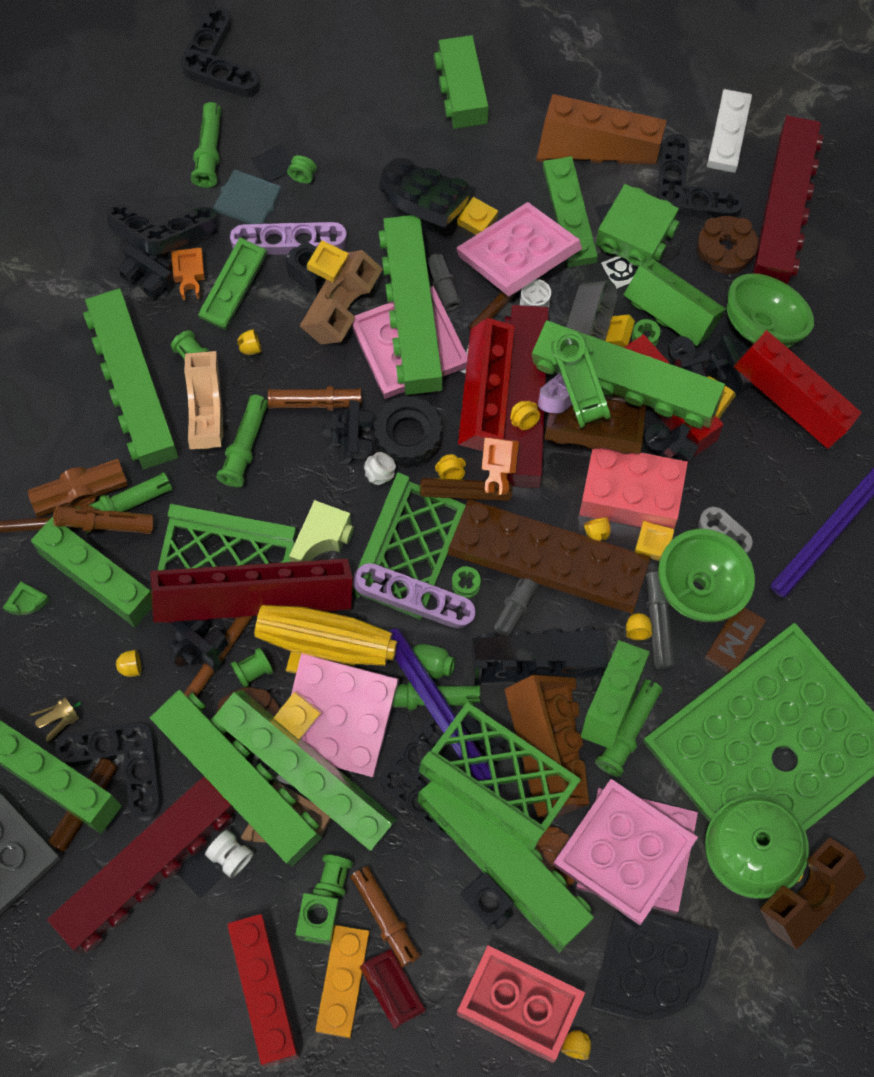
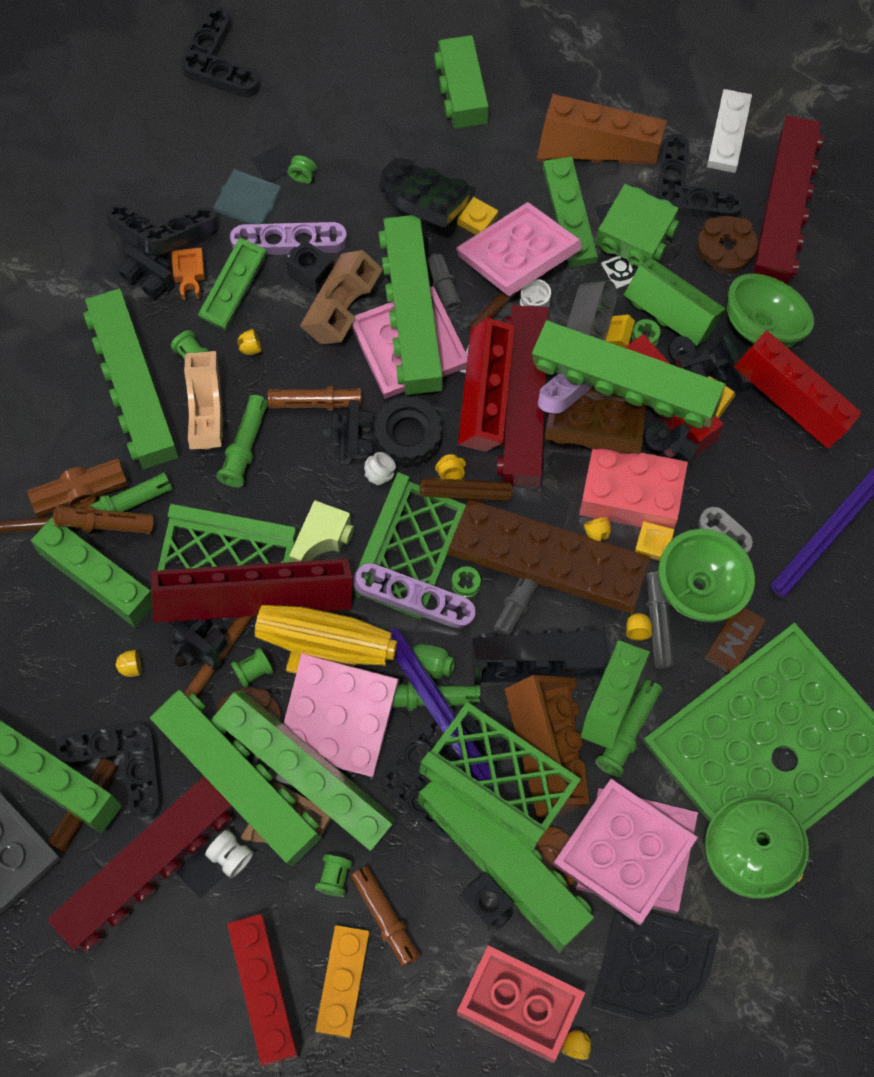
bright green tile [3,581,50,615] -> none
pearl gold piece [29,697,81,742] -> none
bright green pin [191,102,222,188] -> none
yellow plate [273,691,322,740] -> none
bright green brick [295,889,340,945] -> none
yellow plate [307,240,349,283] -> none
dark red tile [360,949,426,1029] -> none
orange plate [482,438,519,495] -> none
yellow plate [510,401,540,430] -> none
bright green piece [548,331,611,428] -> none
reddish brown arch [760,837,866,950] -> none

